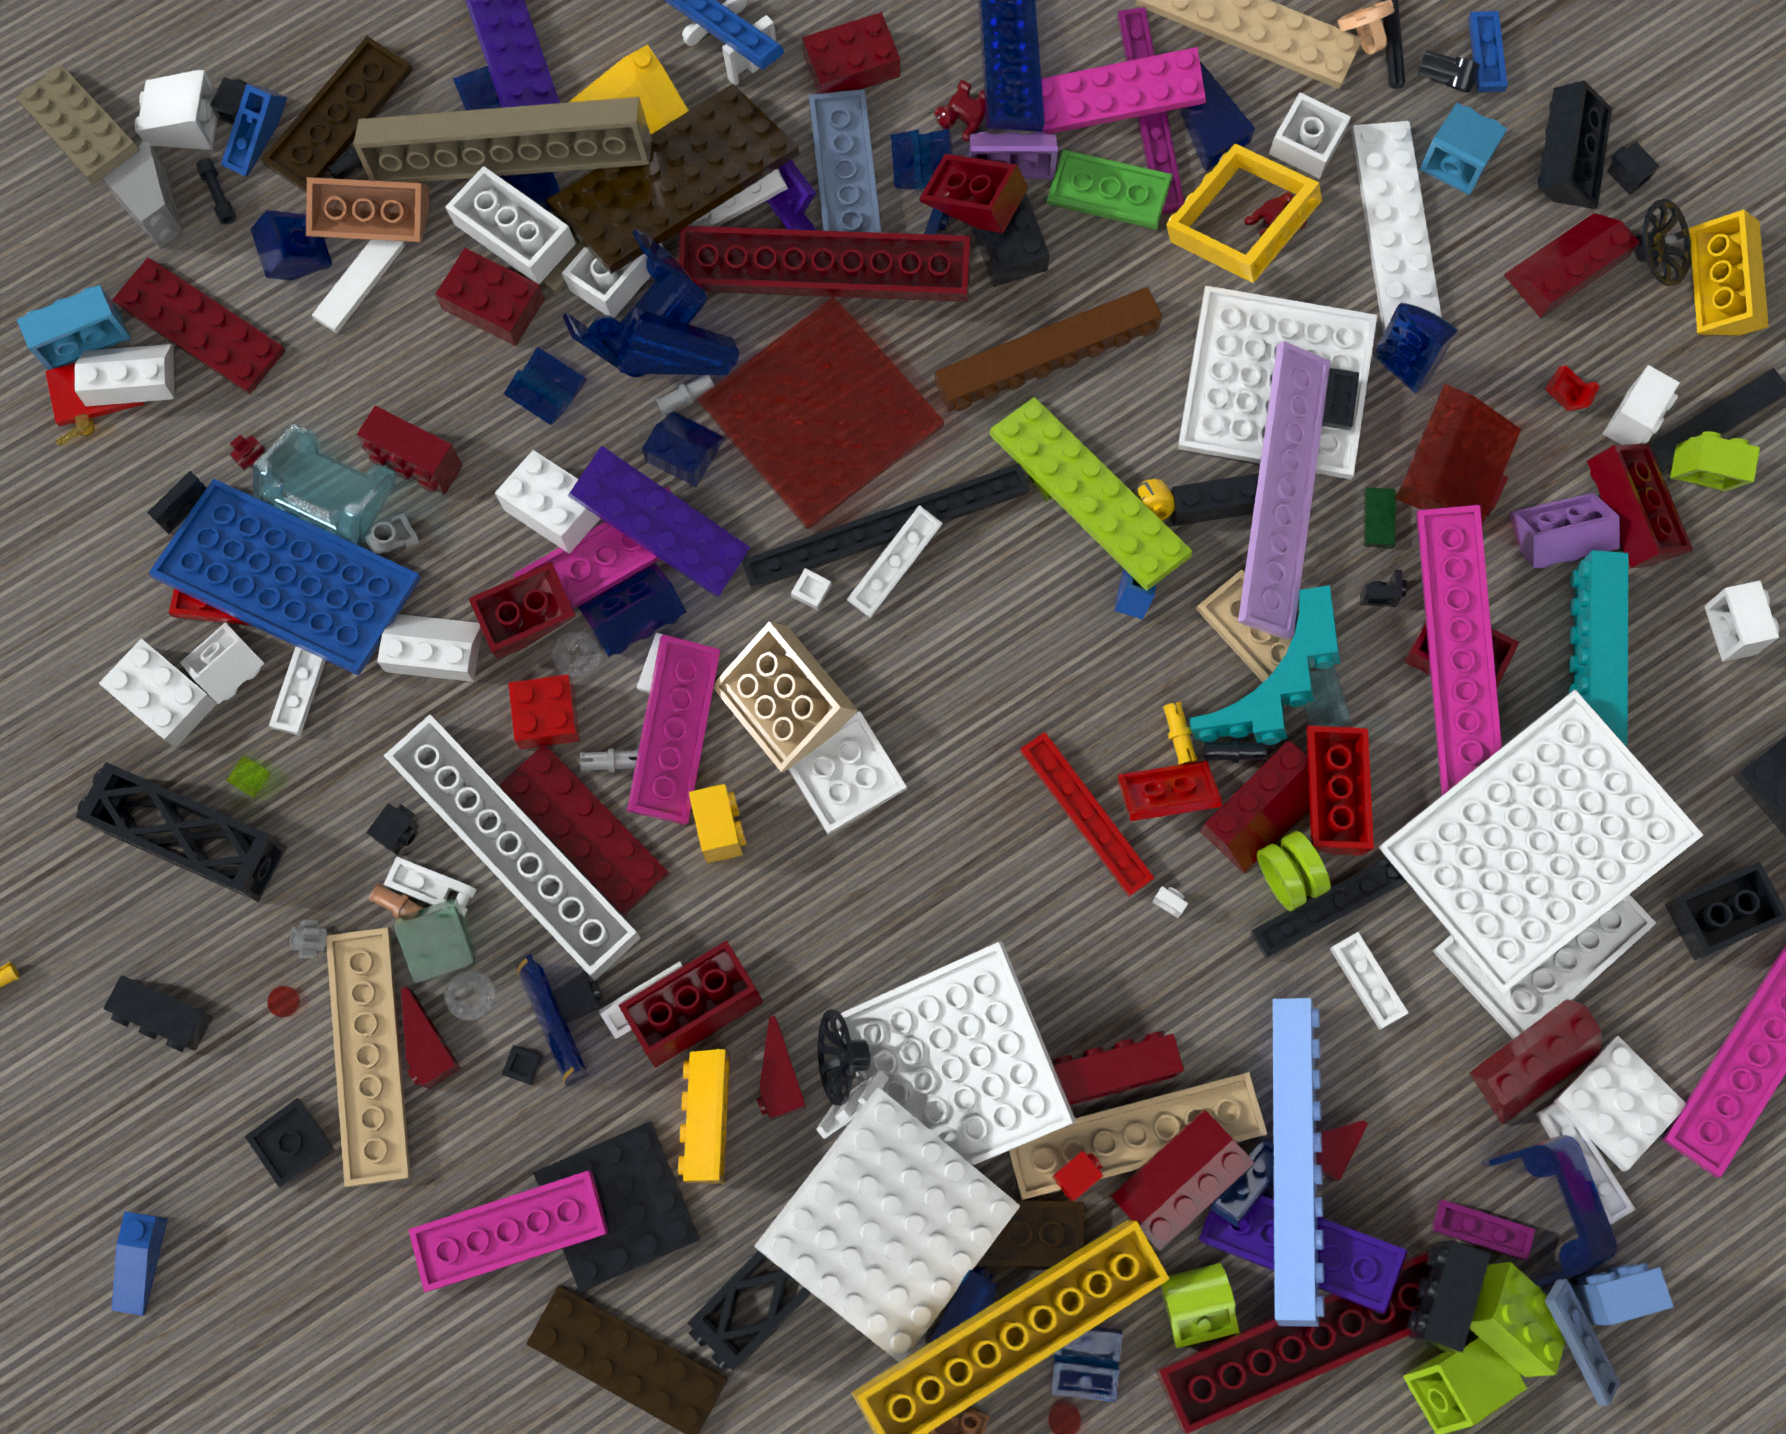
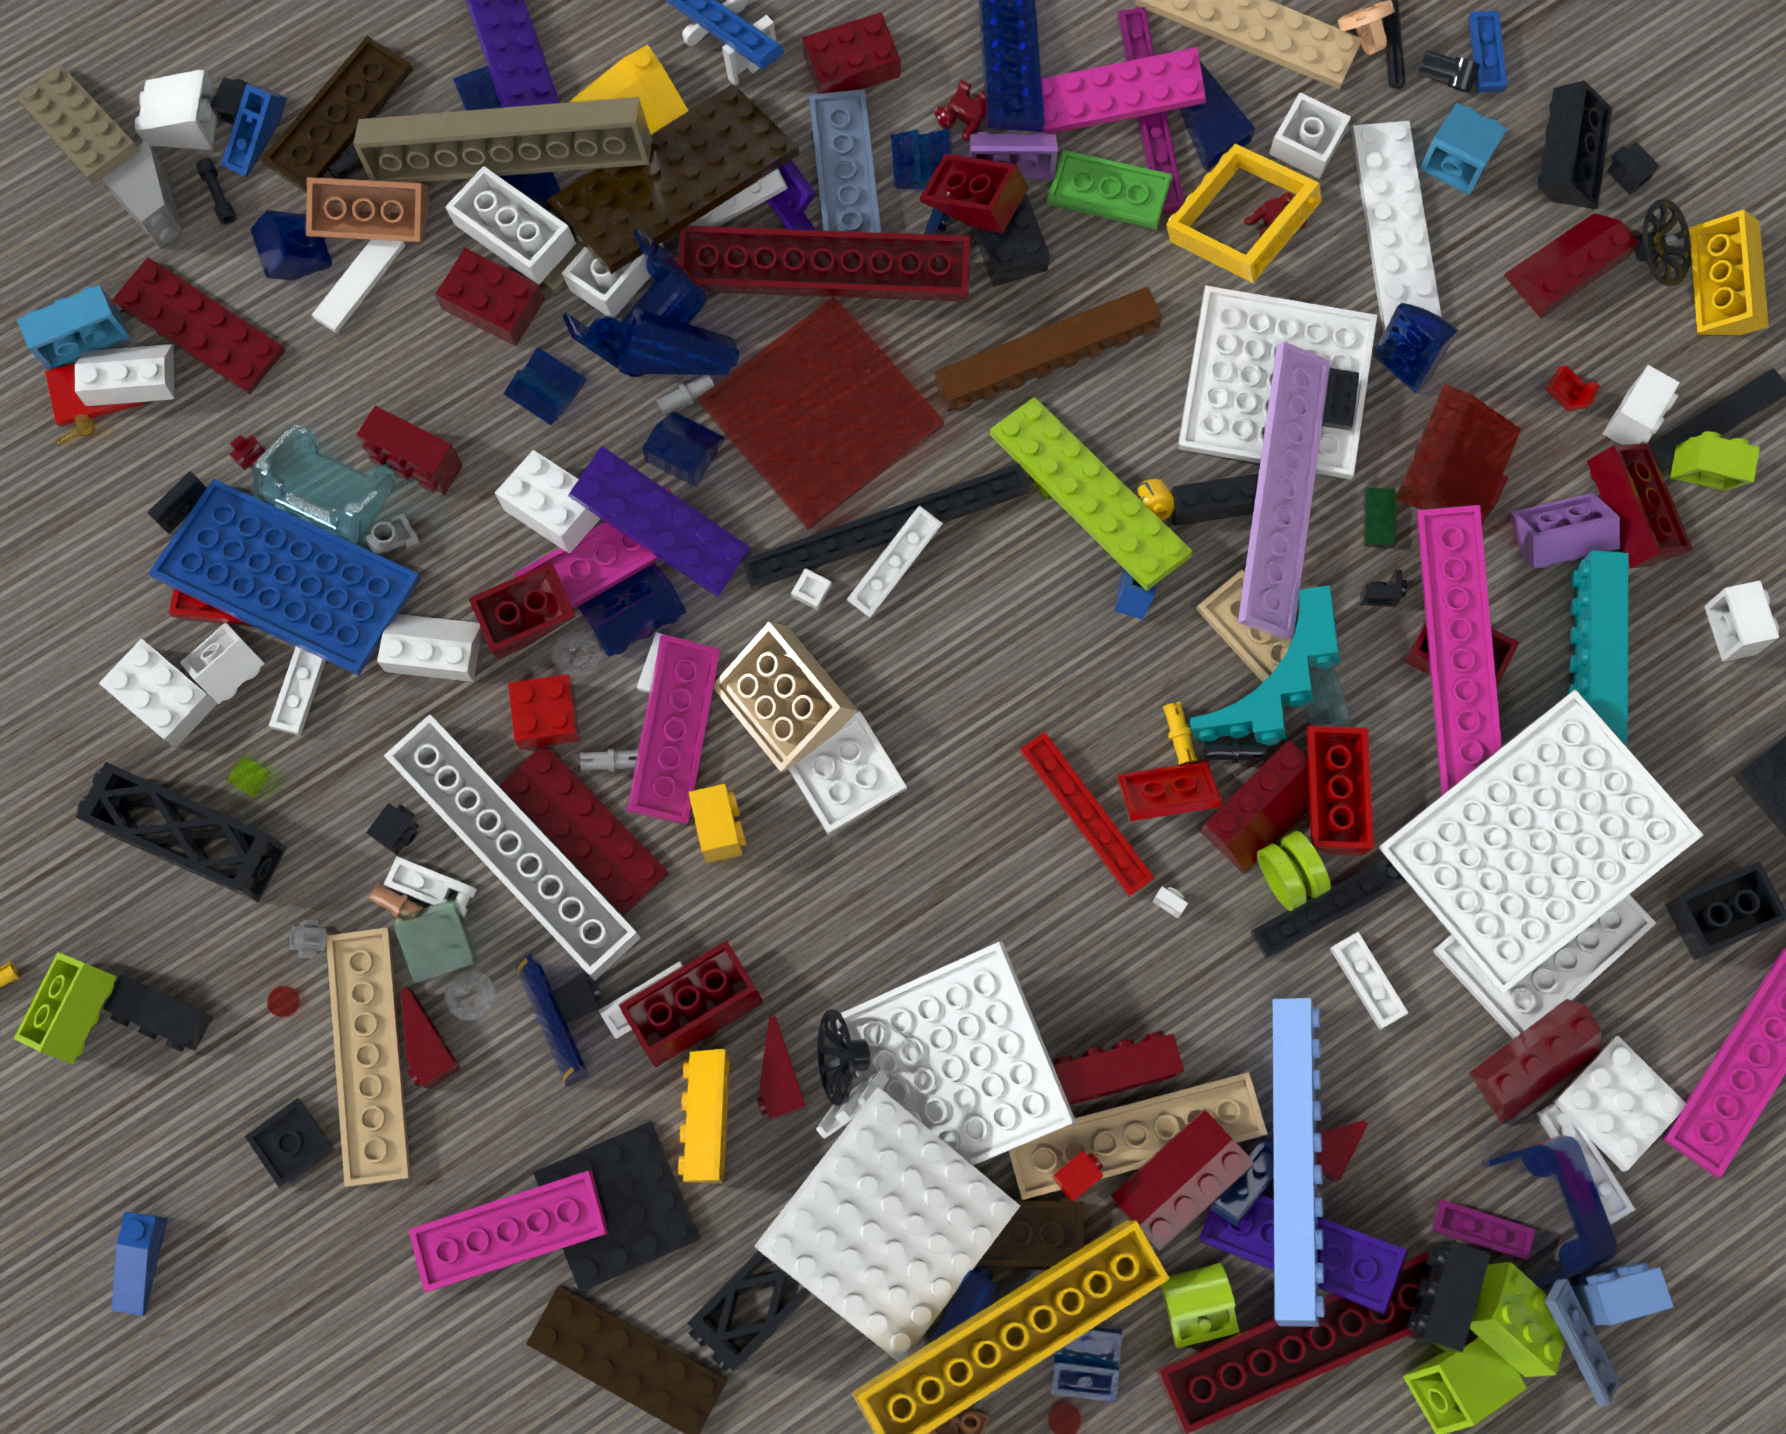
black tile [502,1045,544,1086] -> none
none -> lime brick [14,952,117,1064]

